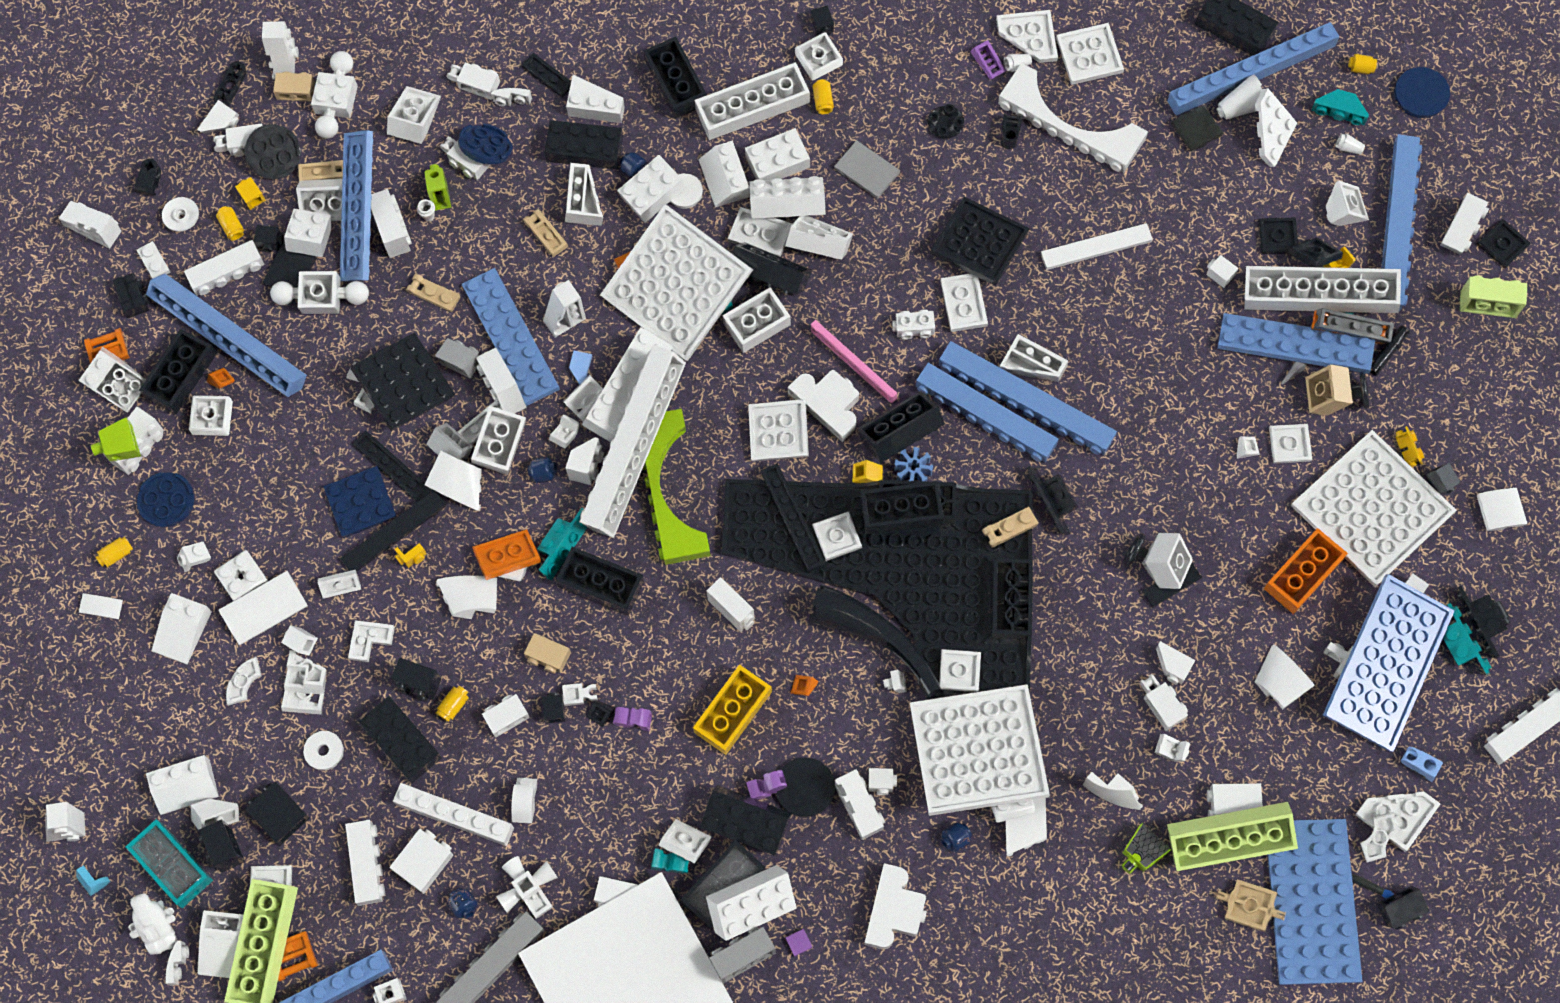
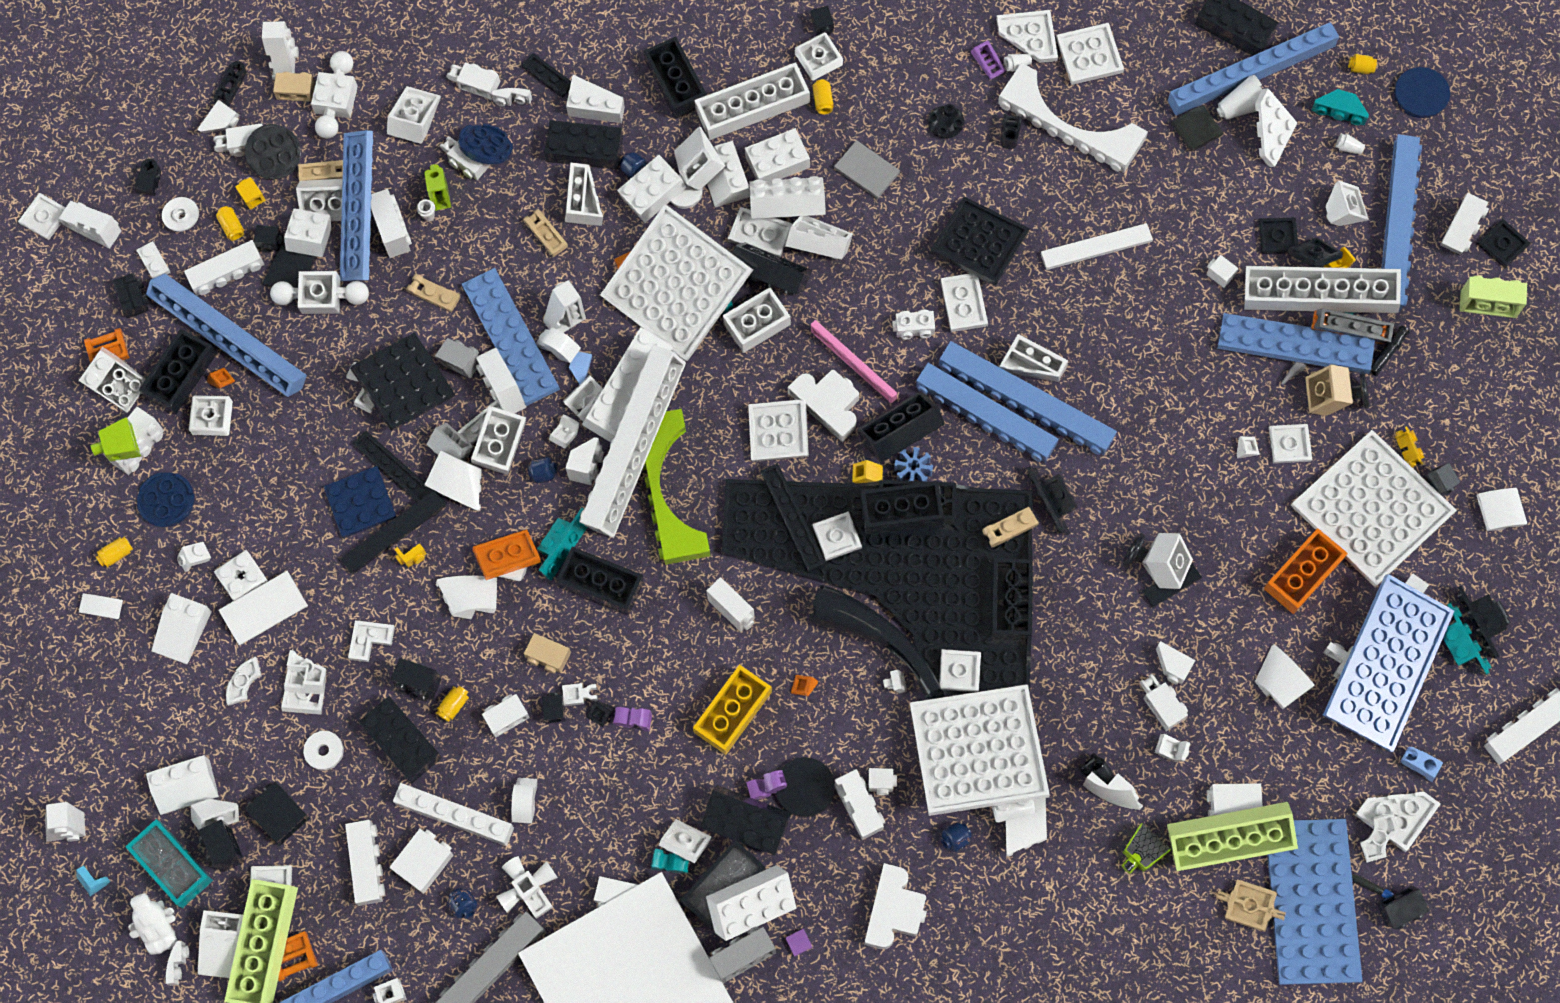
white brick [281,625,318,655] -> none
white plate [318,570,361,599] -> none
none -> white tile [18,193,65,240]
none -> white brick [536,328,581,363]
none -> white slope [674,126,725,190]
none -> black piece [1078,753,1114,784]

